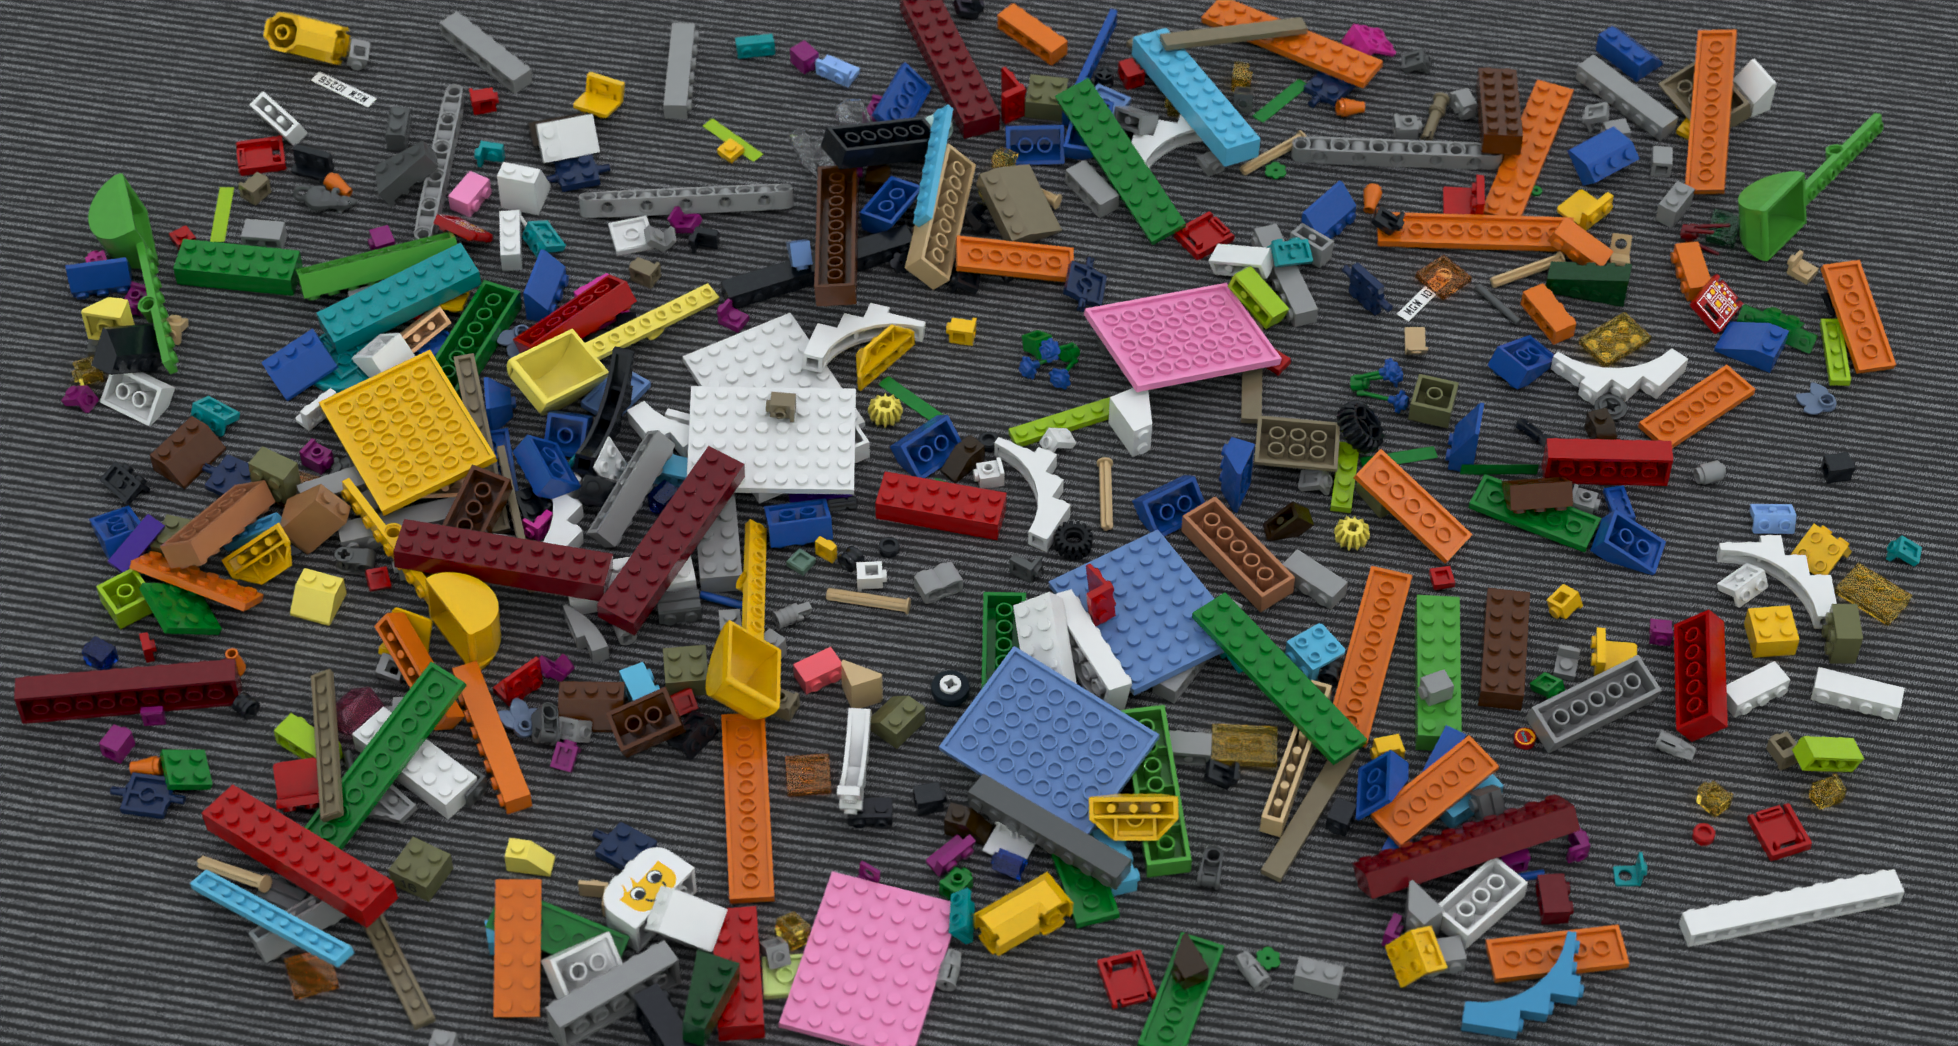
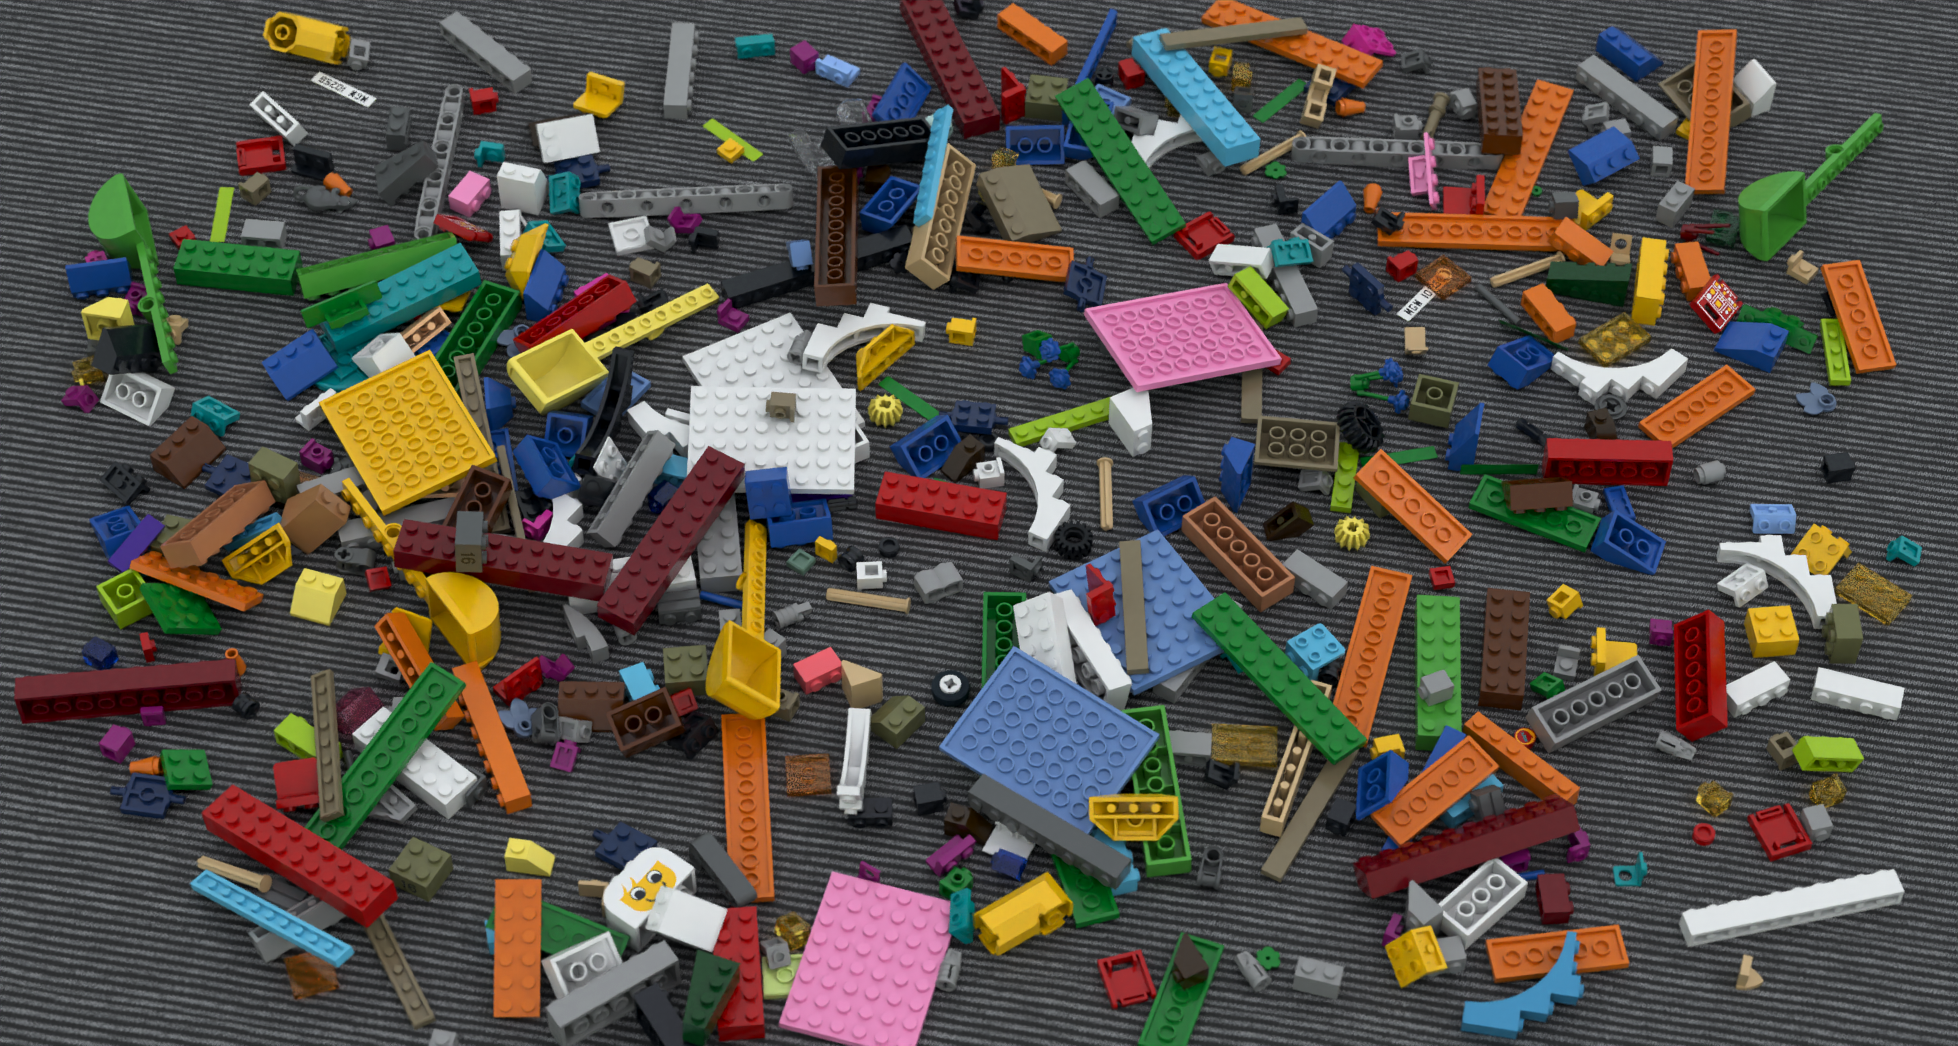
none -> green bracket [300,280,382,330]
none -> dark grey brick [455,511,489,572]
none -> yellow wedge [504,223,549,301]
none -> teal bracket [549,171,581,215]
none -> black bracket [636,288,669,313]
none -> dark grey beam [688,832,758,908]
none -> blue brick [745,467,793,520]
none -> light grey hinge [787,330,812,365]
none -> dark blue plate [939,400,1009,435]
none -> dark tan tile [1119,540,1149,675]
none -> yellow brick [1208,46,1233,77]
none -> black bracket [1271,184,1299,215]
none -> tan arch [1300,64,1337,129]
none -> red brick [1386,250,1418,283]
none -> bright pink bracket [1408,132,1440,211]
none -> orange brick [1462,712,1580,805]
none -> green sticker [1499,319,1569,352]
none -> dark grey brick [1548,192,1579,220]
none -> yellow brick [1631,237,1669,326]
none -> tan tile [1736,955,1763,990]
none -> light grey brick [1799,804,1833,842]

